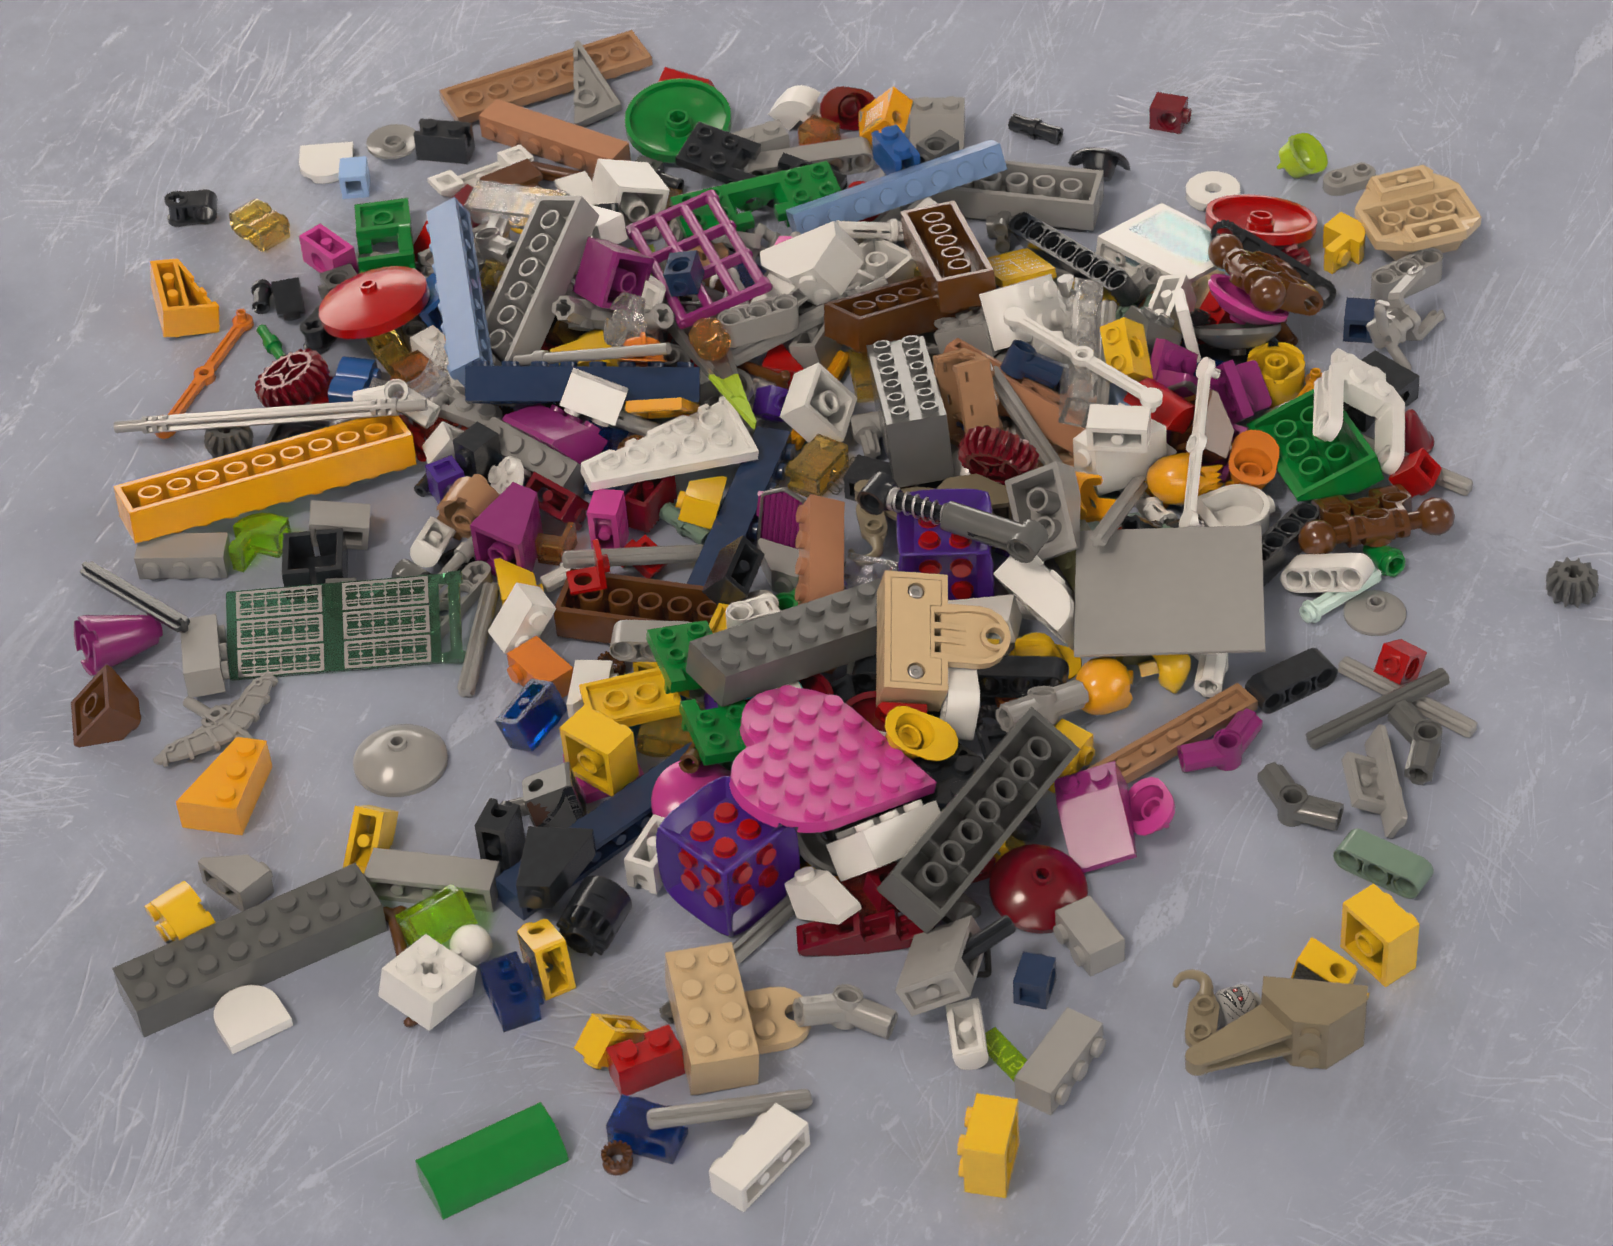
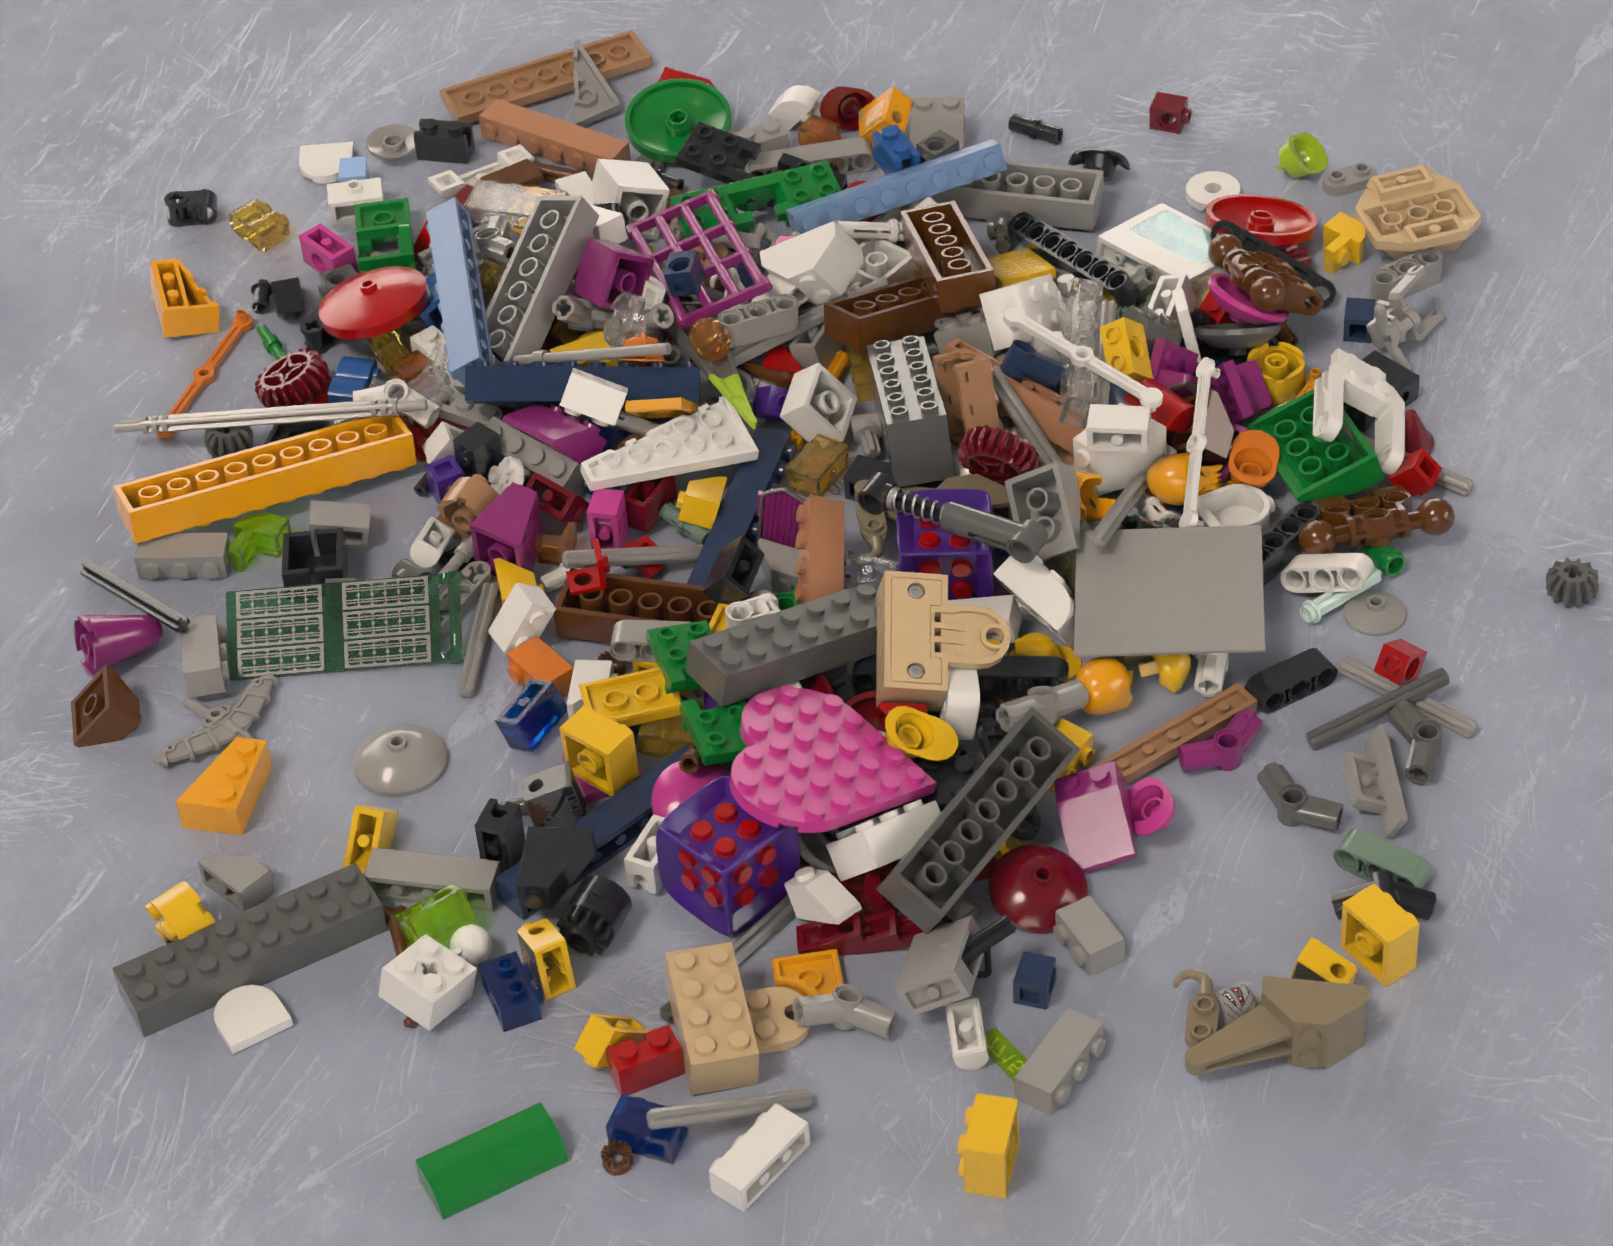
none -> white brick [327,177,384,225]
none -> light orange tile [771,949,844,997]
none -> black piece [1331,870,1436,920]

